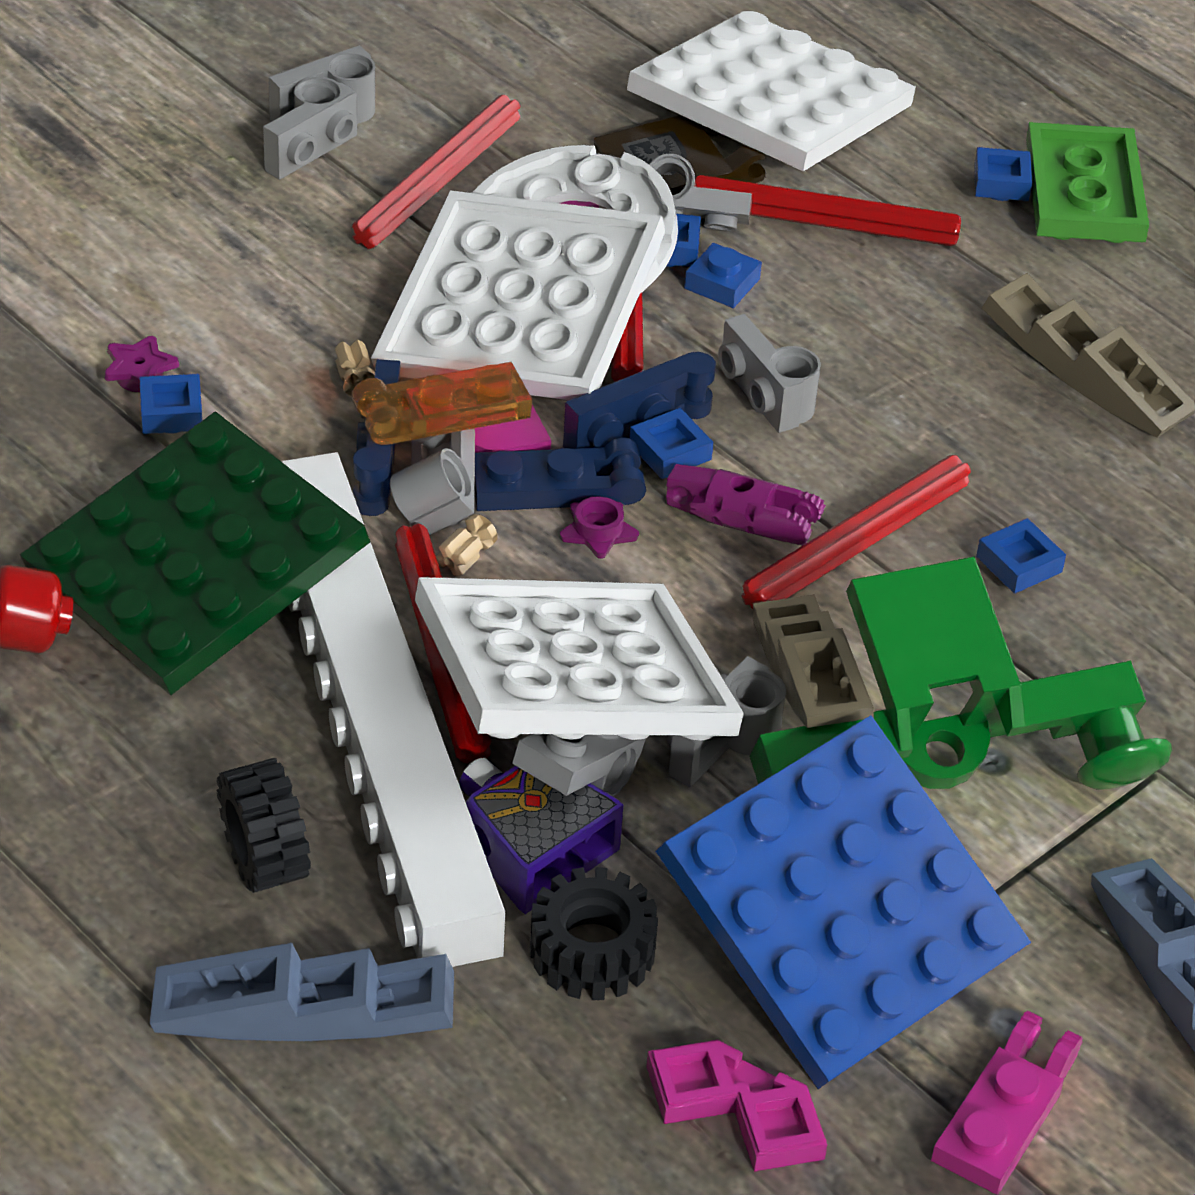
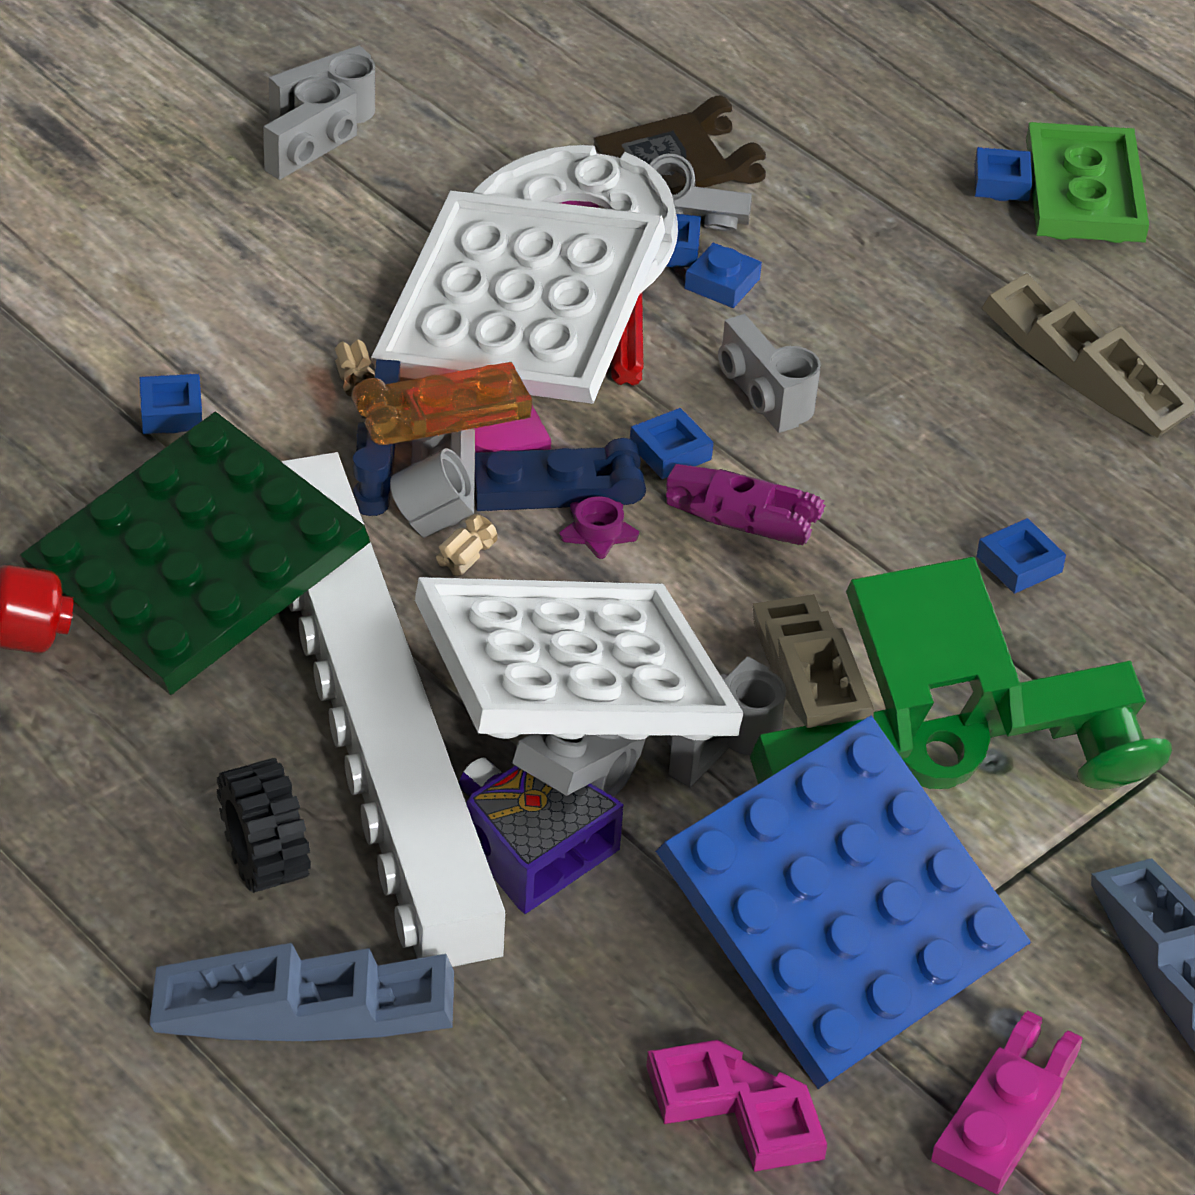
magenta plate [104,336,180,392] -> none
axle [352,95,521,249] -> none
red axle [395,523,492,764] -> none
black tyre [530,867,659,1001] -> none
dark blue plate [563,352,716,449] -> none
white plate [627,11,916,171] -> none
red axle [695,175,961,246] -> none
red axle [741,455,971,609] -> none

